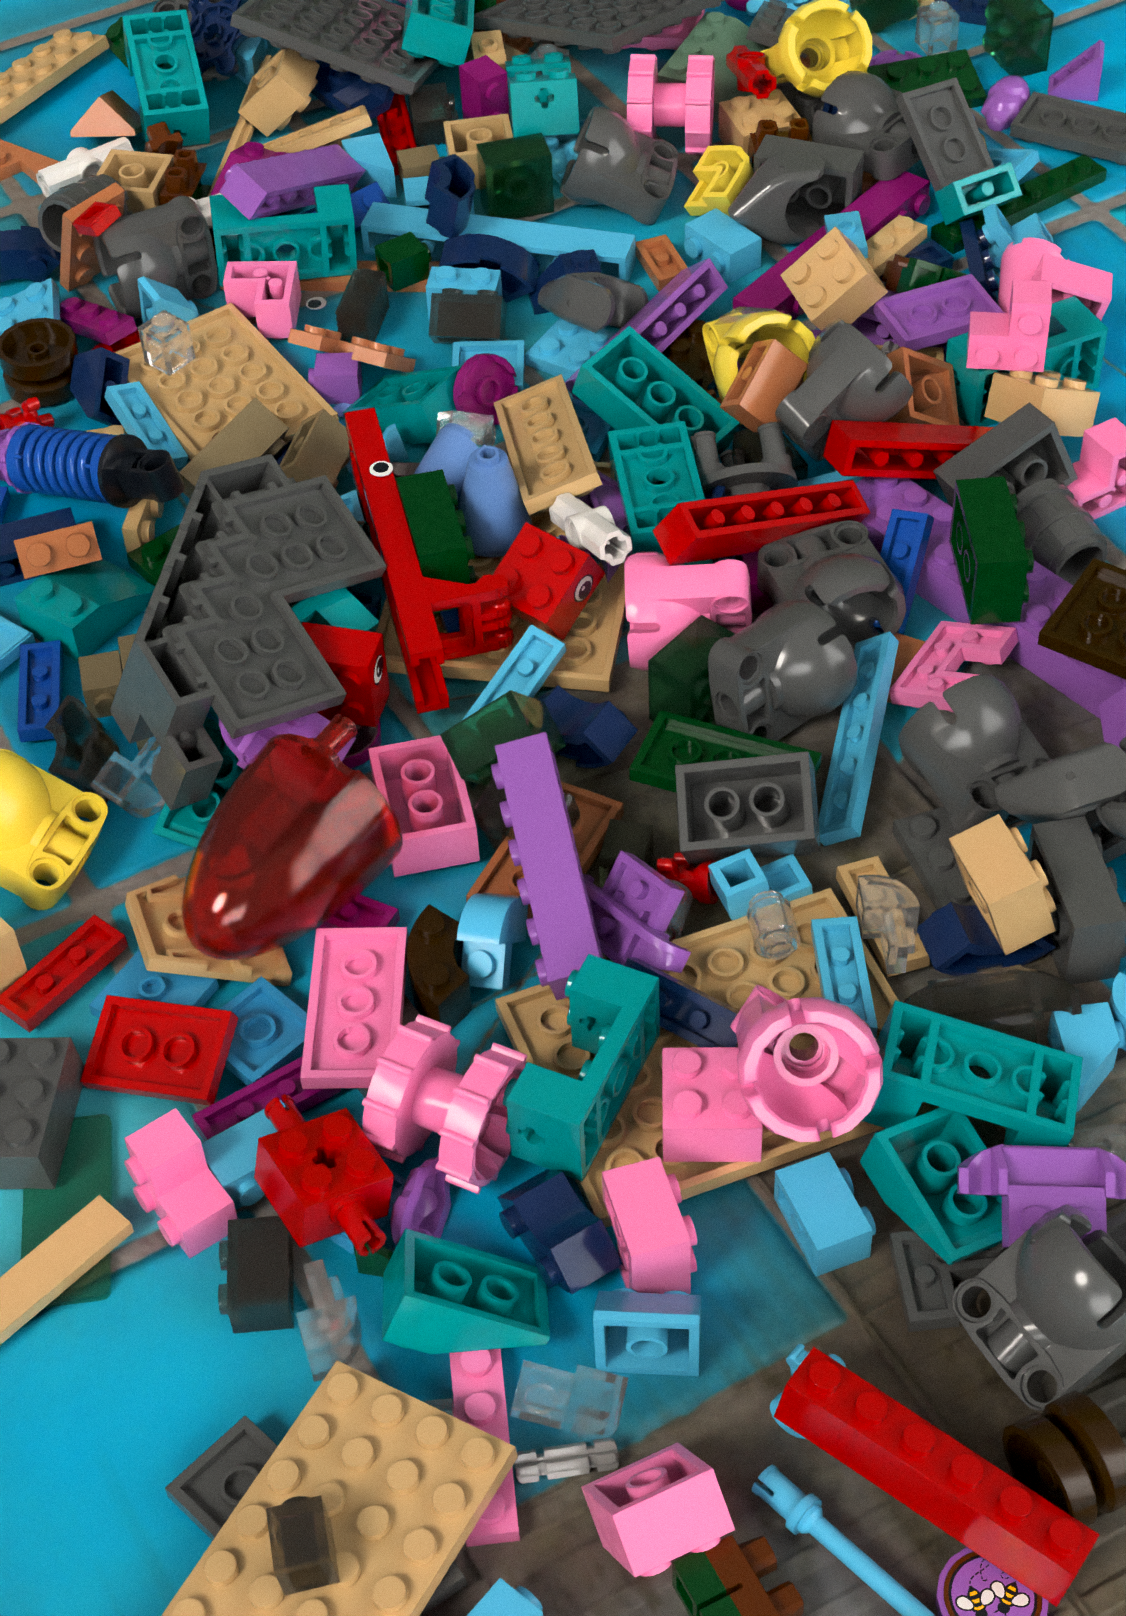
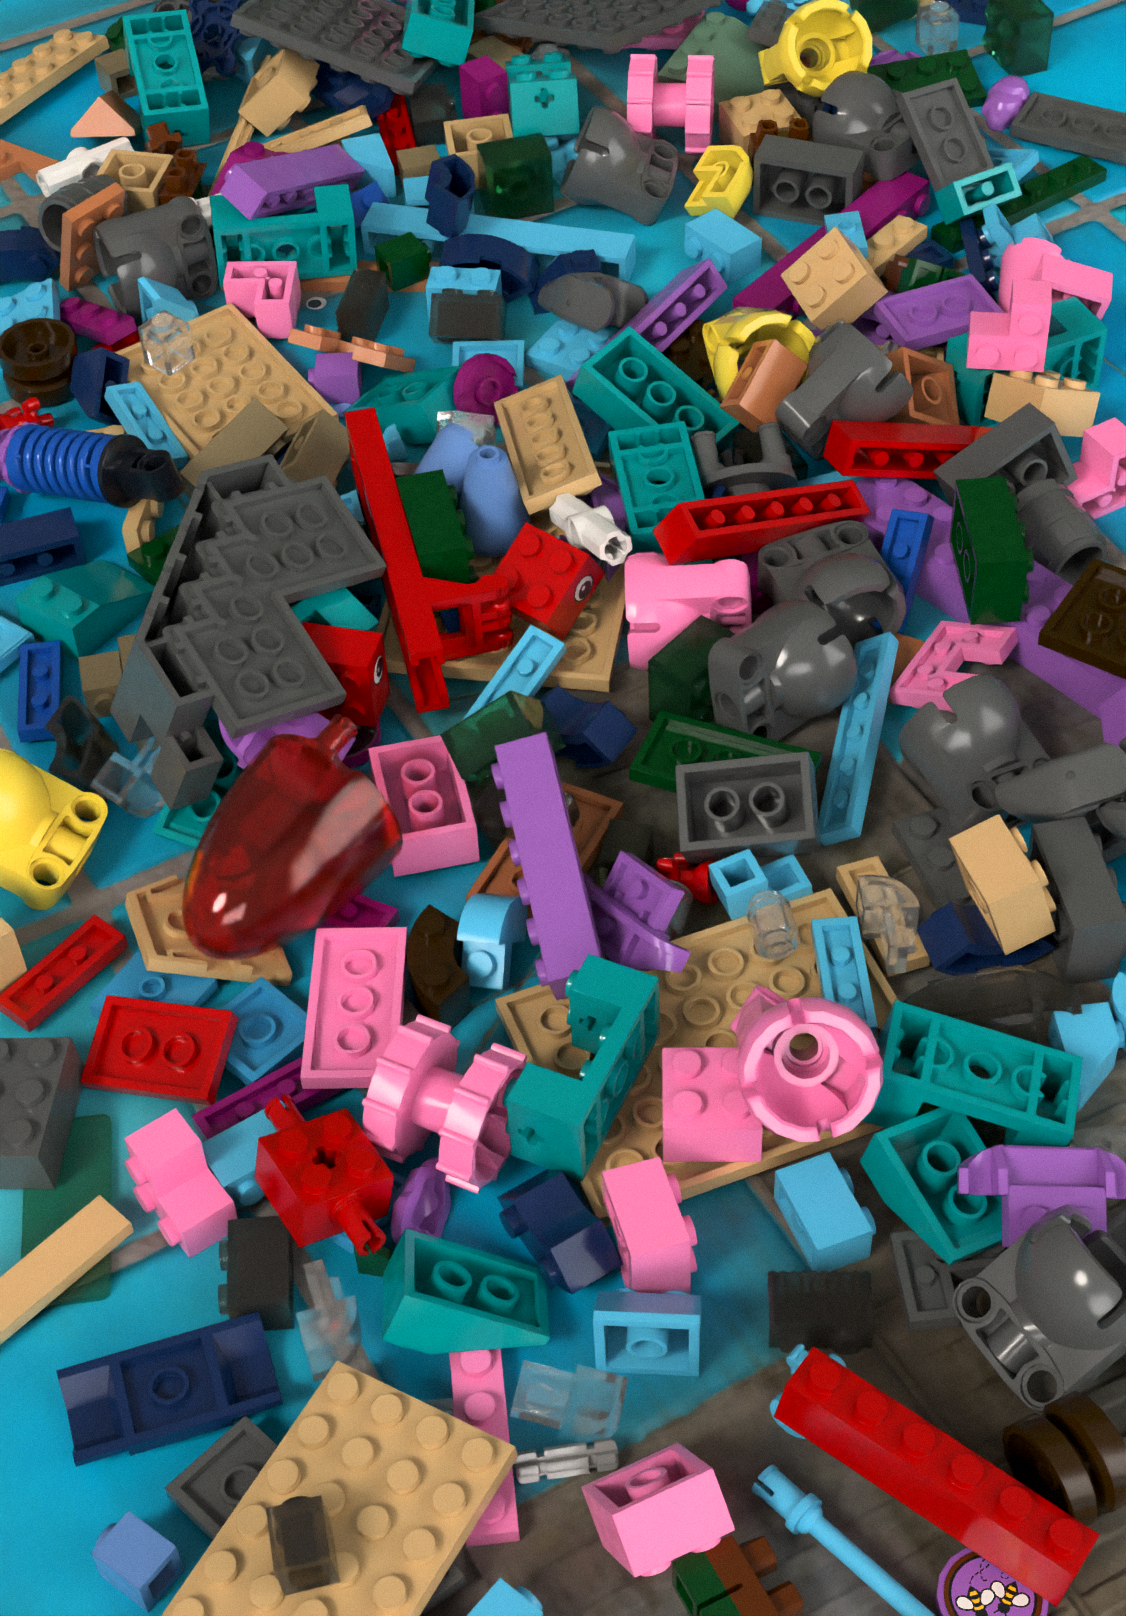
nougat brick [13,521,102,579] -> none
red tile [73,201,122,237] -> none
sticker [369,461,393,477] -> none
tan plate [470,30,507,71] -> none
dark blue plate [624,957,739,1047] -> none
nougat plate [636,234,688,292] -> none
red piece [726,45,777,99] -> none
dark grey animal [728,152,825,244] -> none
medium lavender slope [1048,39,1105,101] -> none
none -> dark blue piece [56,1311,283,1467]
none -> medium blue brick [91,1511,185,1613]
none -> dark tan brick [94,48,138,100]
none -> clear smoke brick [767,1270,874,1355]

